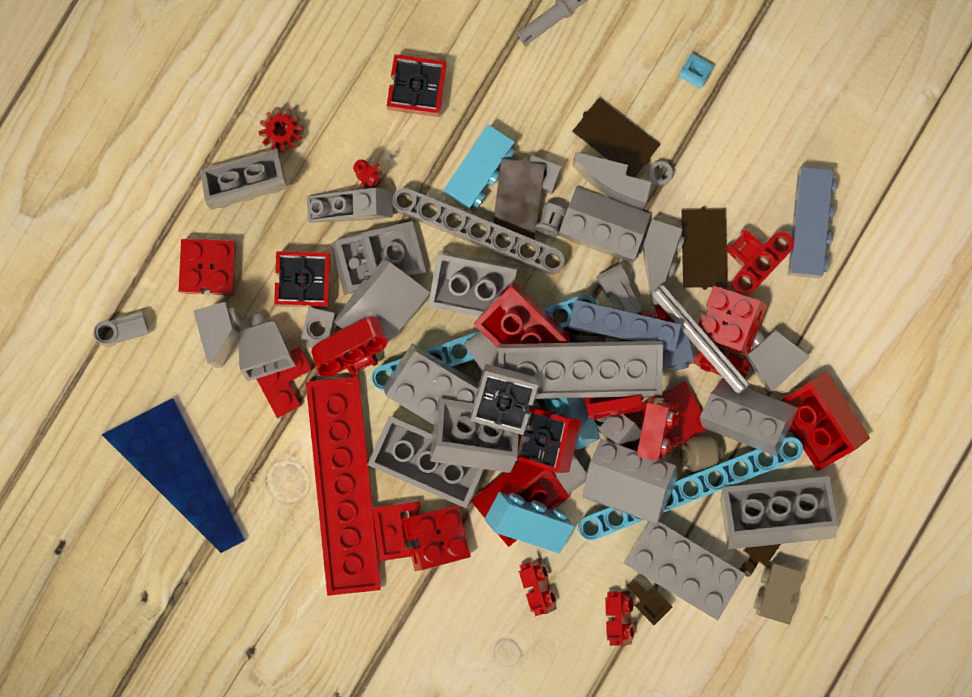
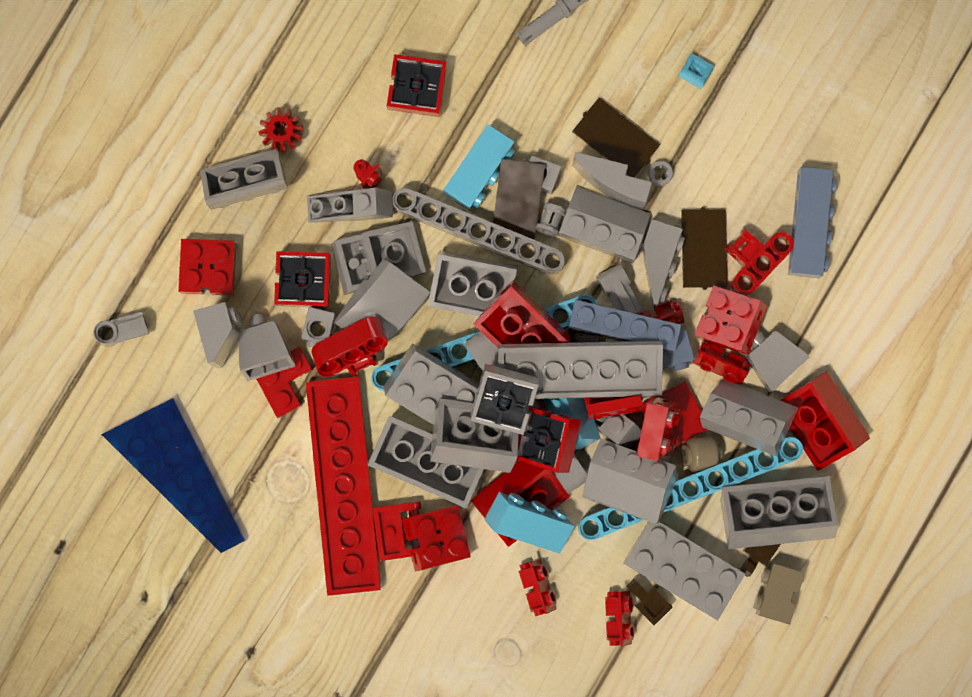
light grey axle [652,285,749,393] -> none

